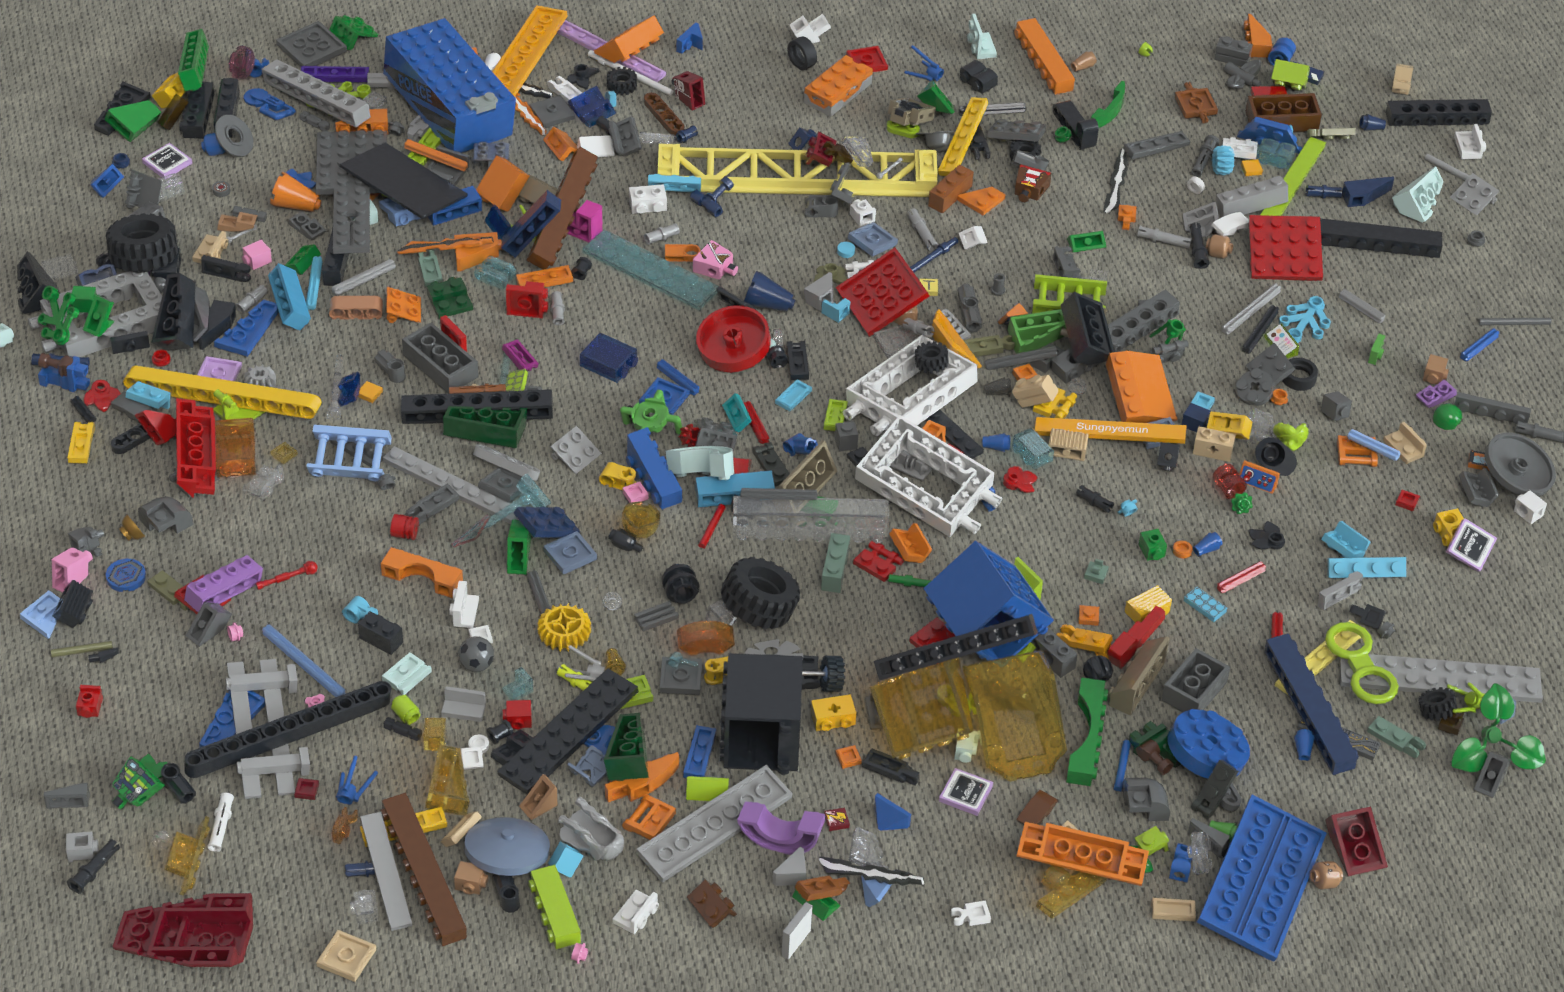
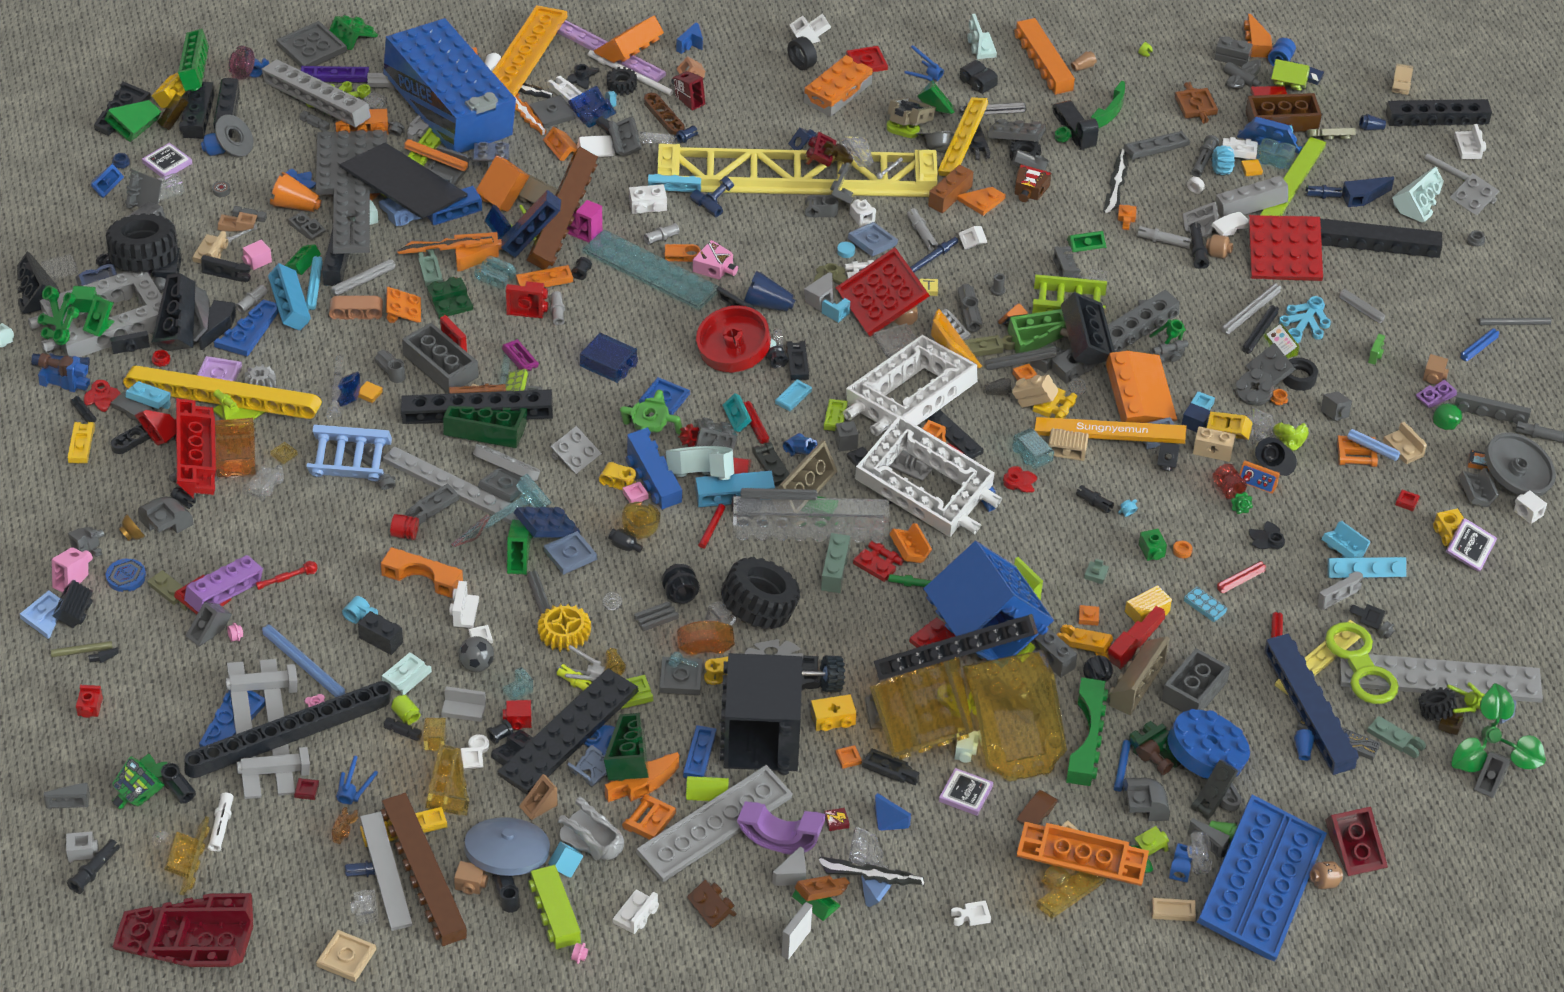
blue piece [243,88,296,120] -> none
tan tile [441,811,482,847] -> none
blue axle [657,359,700,395] -> none
light grey pin [903,318,934,337] -> none
black tyre [915,341,949,374] -> none
blue cone [982,433,1010,452] -> none
blue cone [1193,532,1223,557] -> none
none -> black pin [170,487,196,509]
none -> nougat brick [677,56,706,78]

